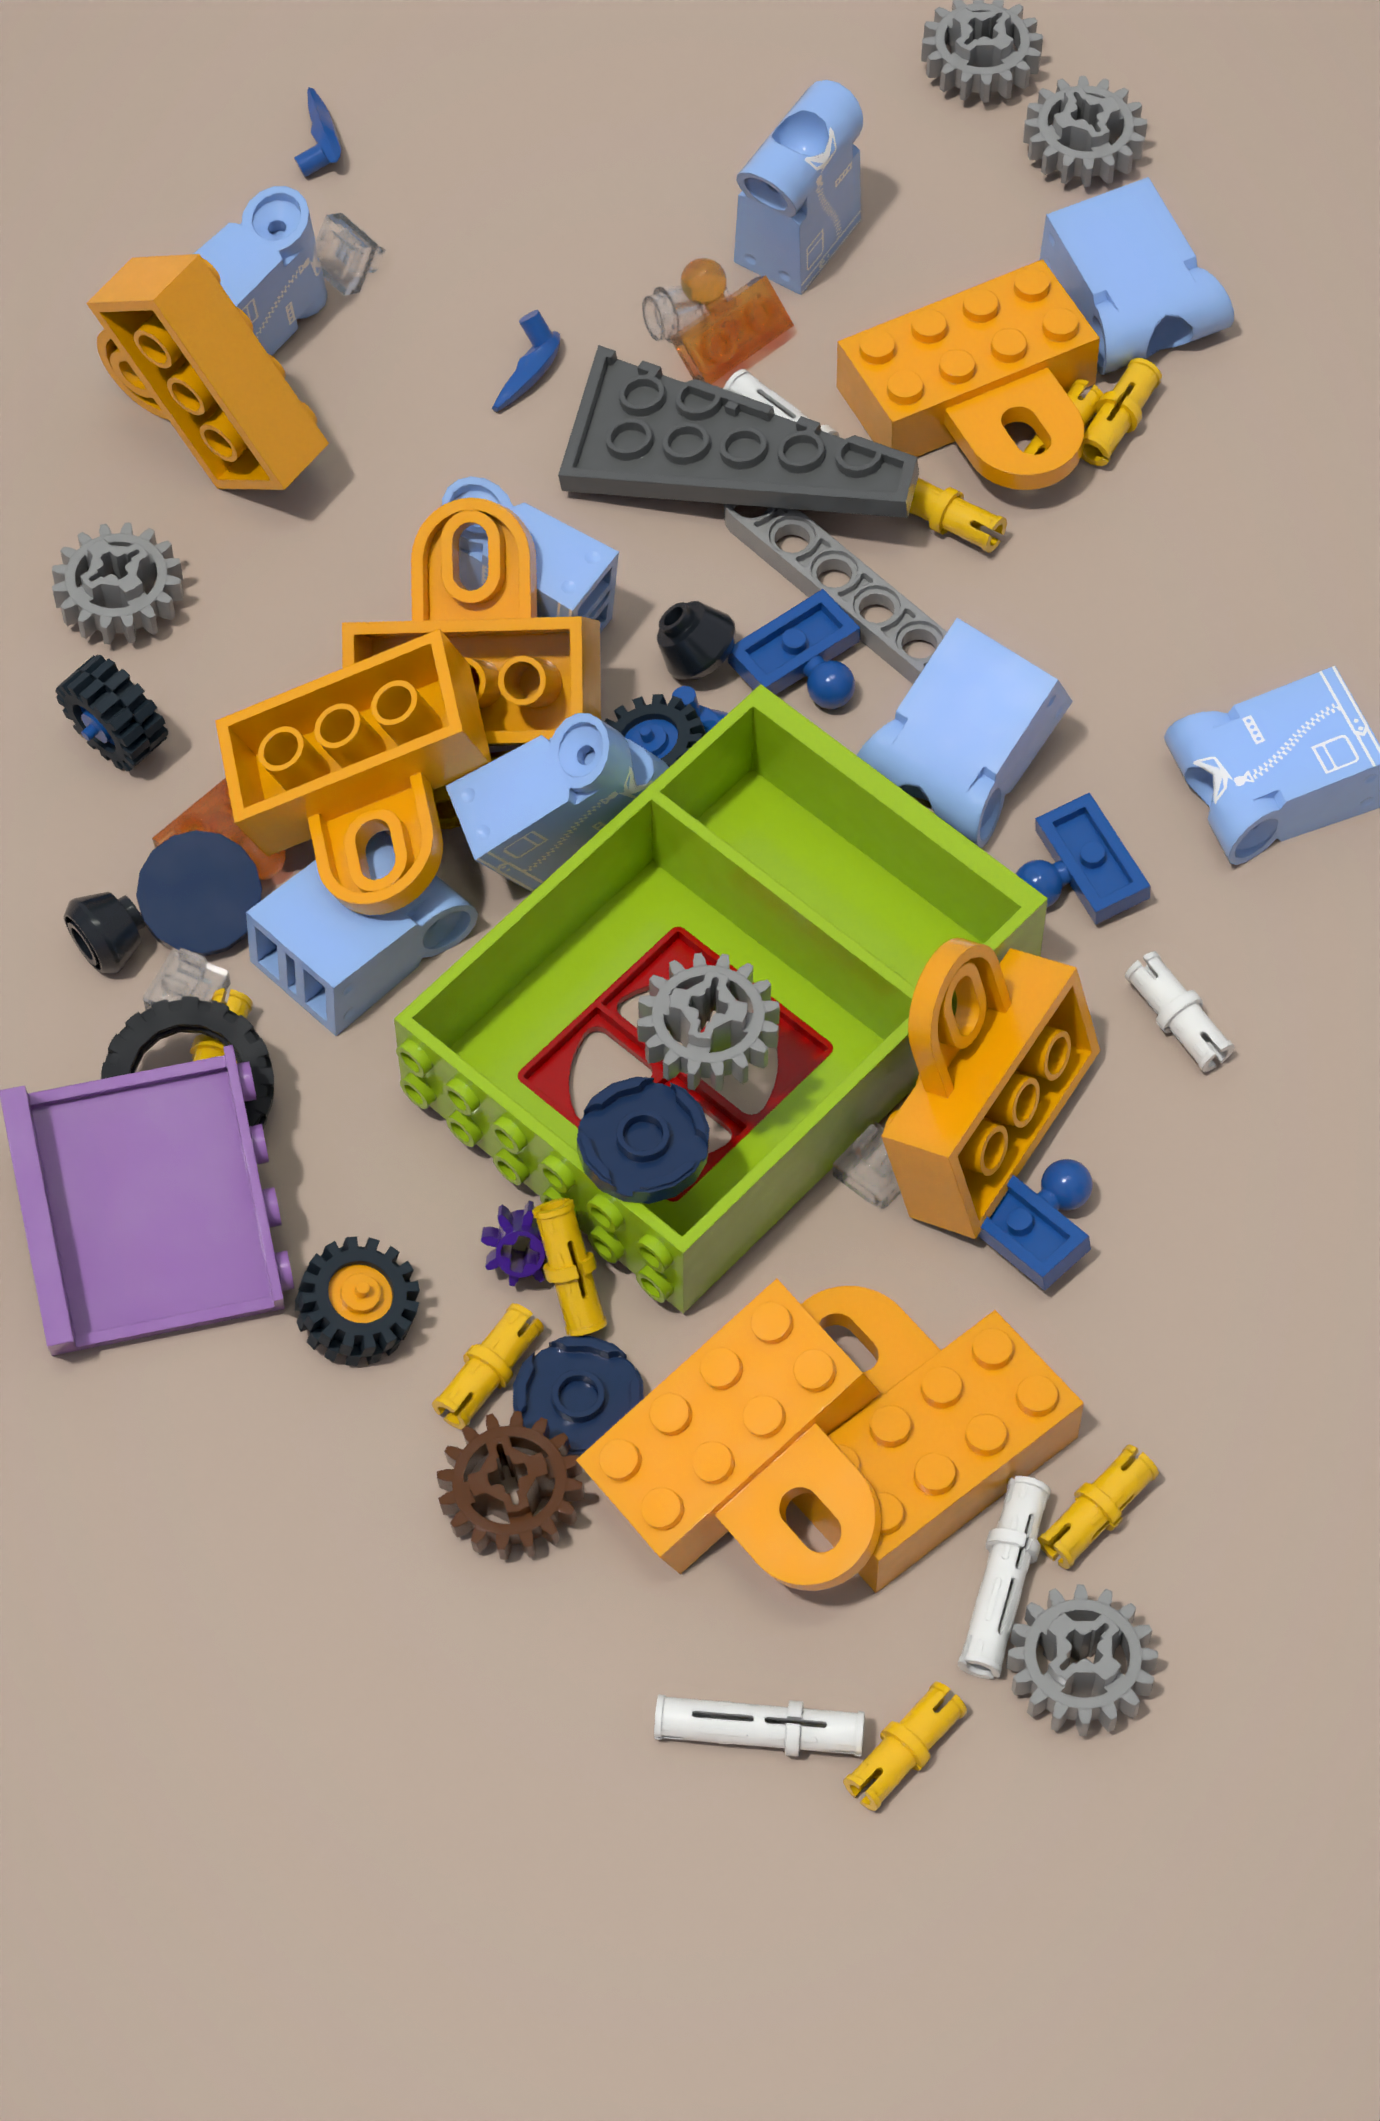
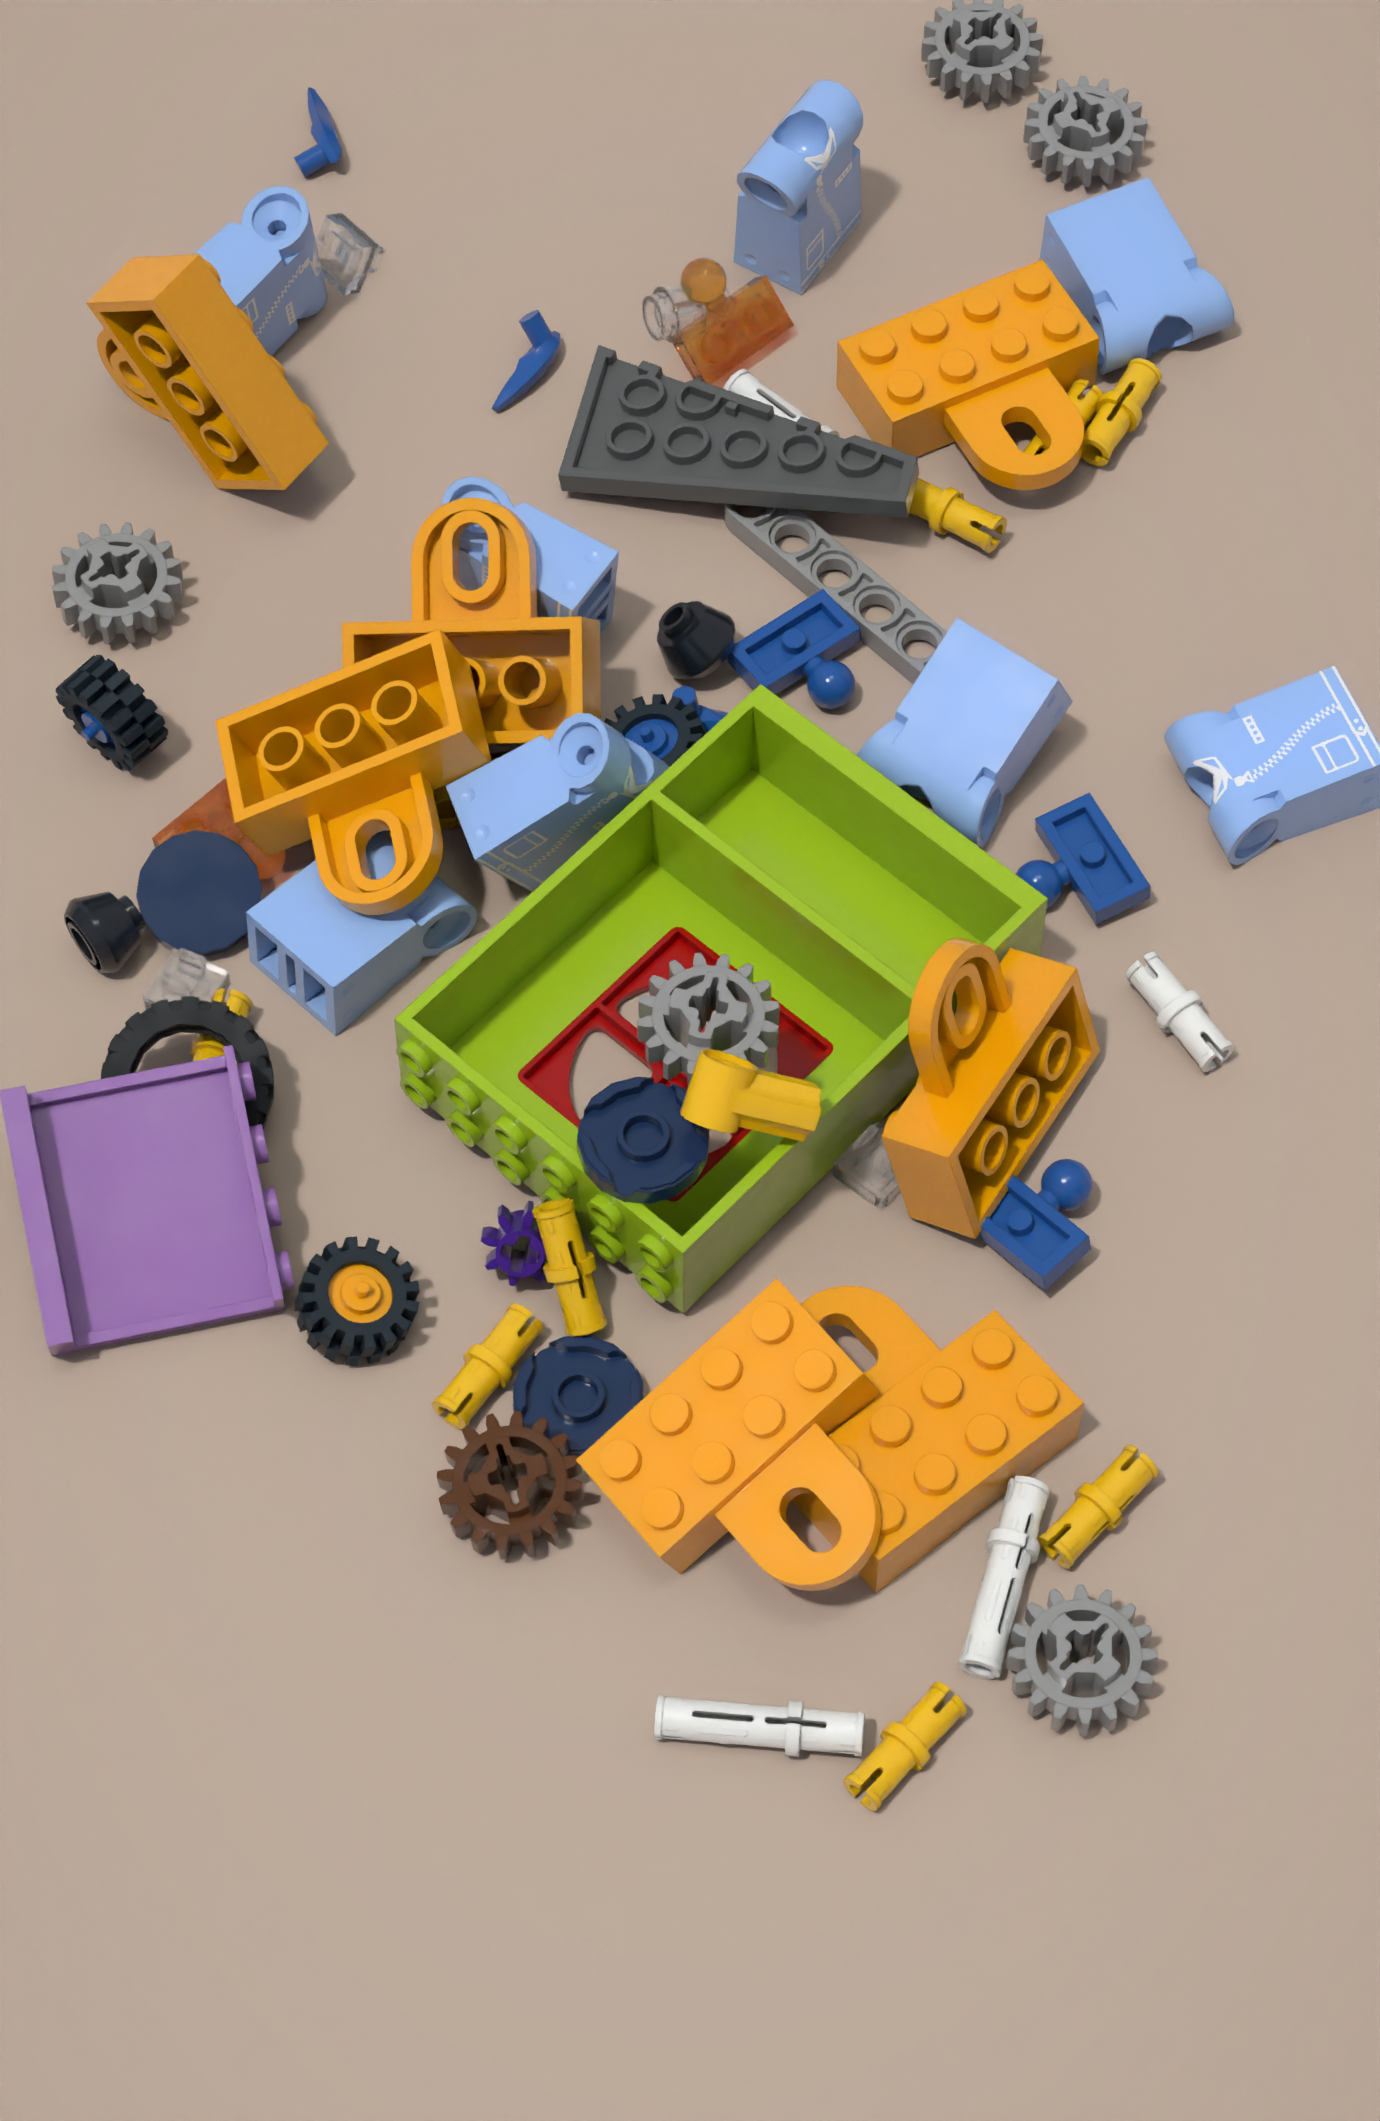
none -> yellow piece [680,1049,821,1142]

